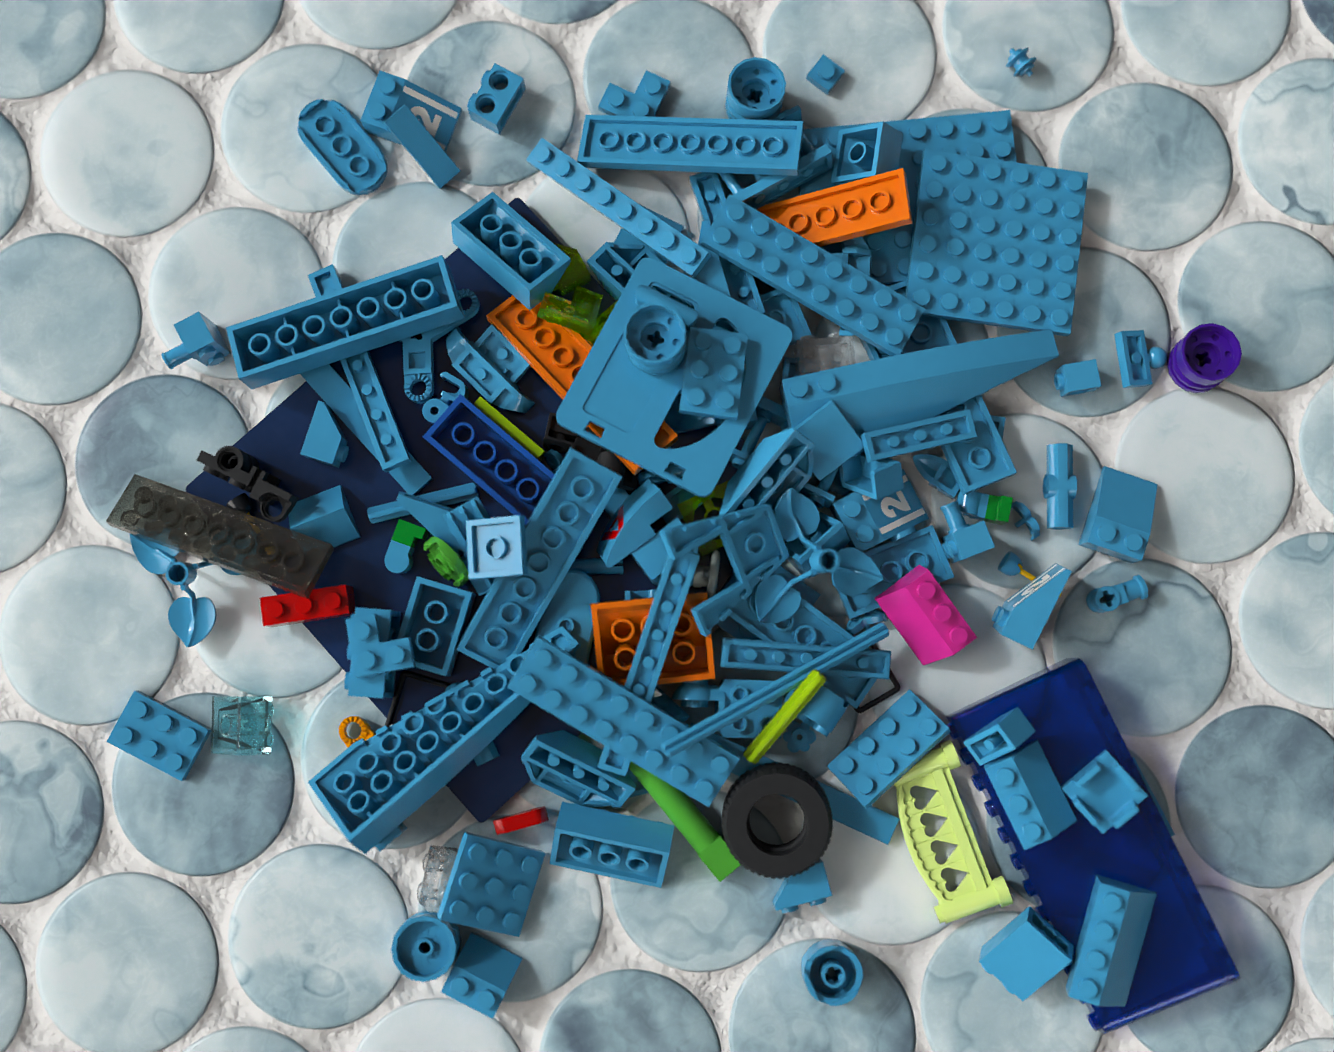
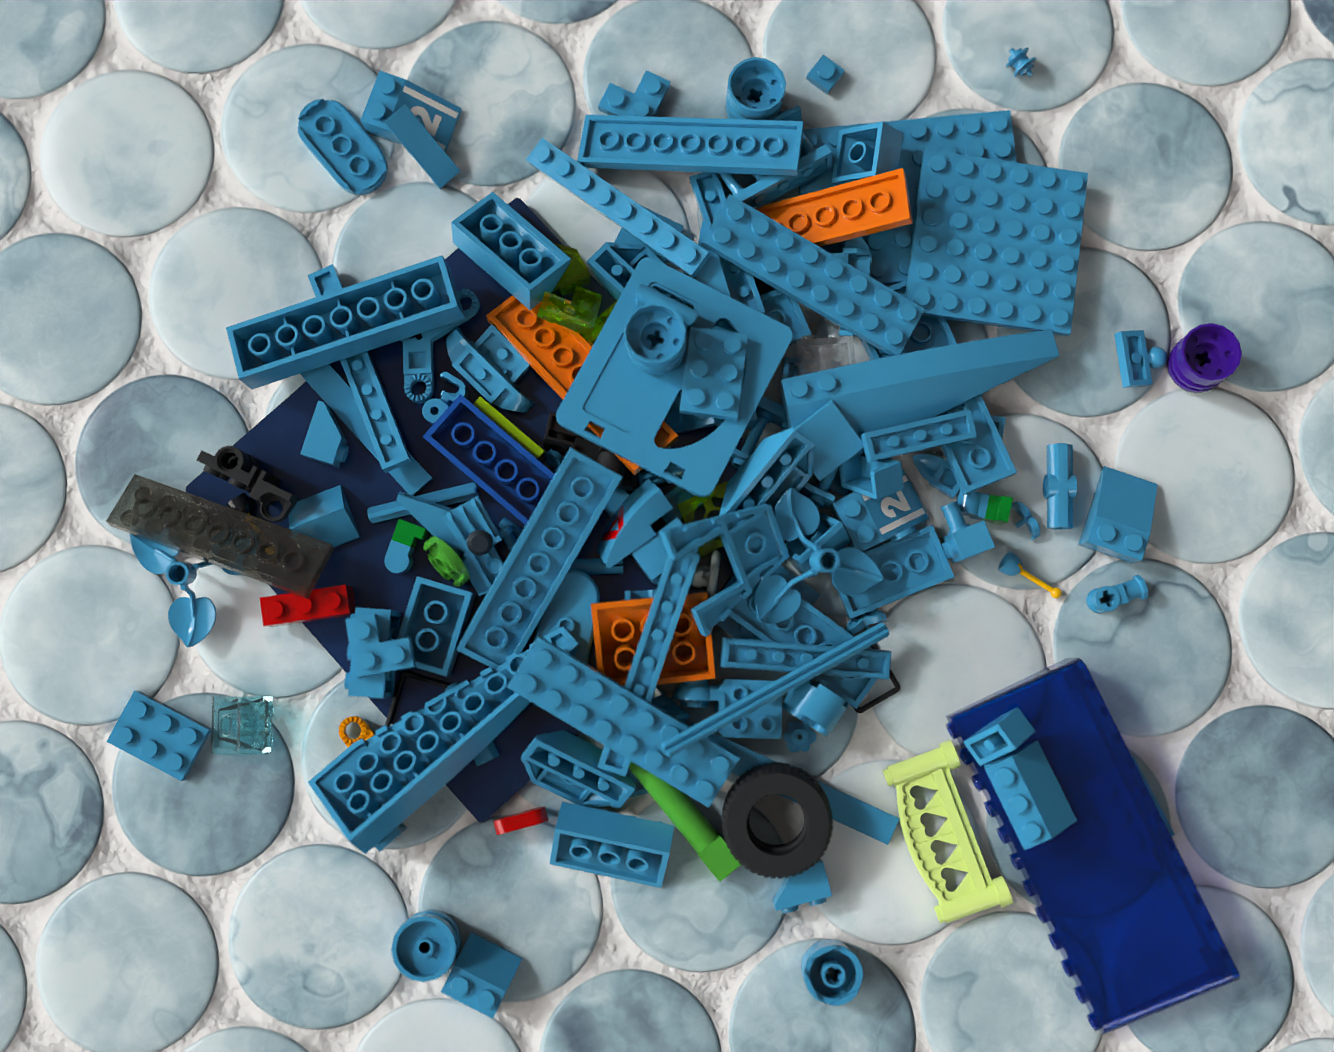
dark azure brick [161,312,231,370] -> none
clear brick [417,845,459,913] -> none
dark azure plate [437,832,546,937] -> none
plate [466,515,528,580] -> none
dark azure brick [467,63,526,135] -> none
lime axle [743,669,826,764] -> none
dark azure plate [827,689,951,809] -> none
dark pink slope [874,564,977,665] -> none
dark azure brick [979,906,1074,1001] -> none
dark azure slope [992,563,1072,650] -> none
dark azure brick [1054,359,1101,397] -> none
dark azure panel [1061,749,1148,834] -> none
dark azure slope [1066,875,1157,1006] -> none

